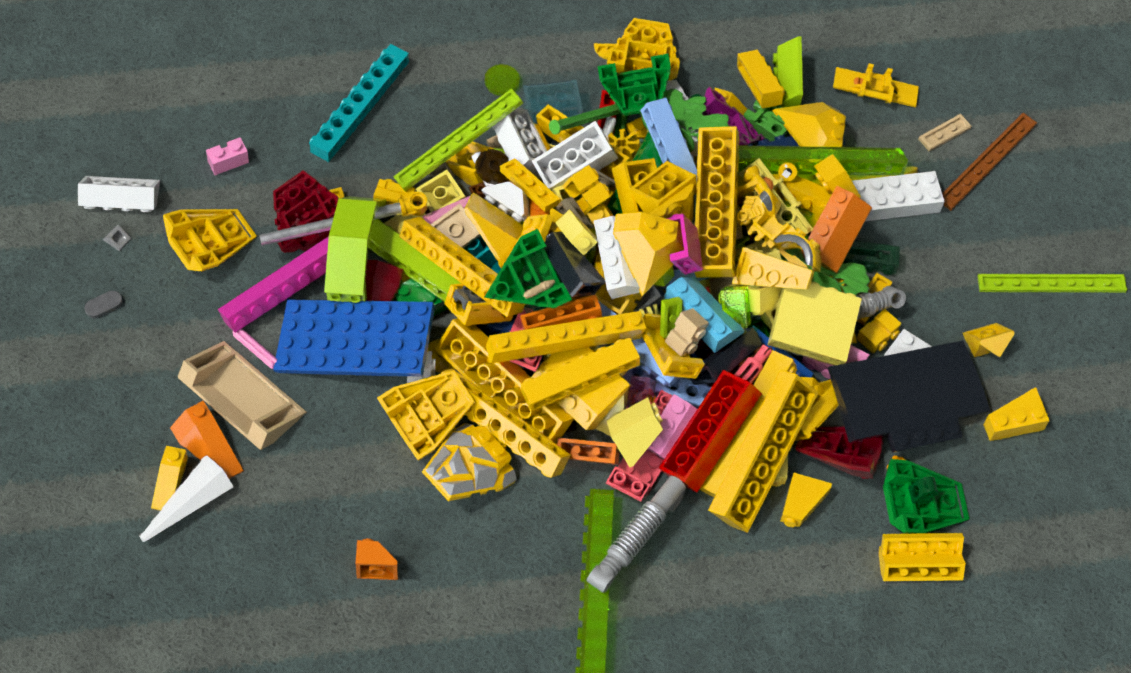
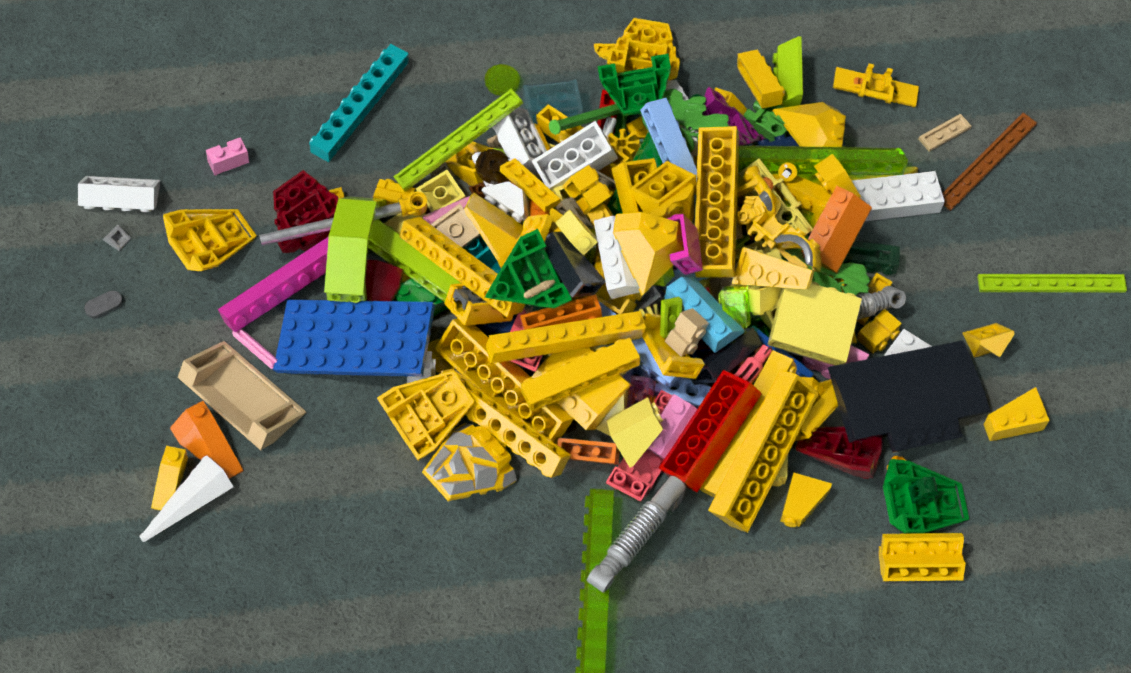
orange slope [355,539,398,580] -> none

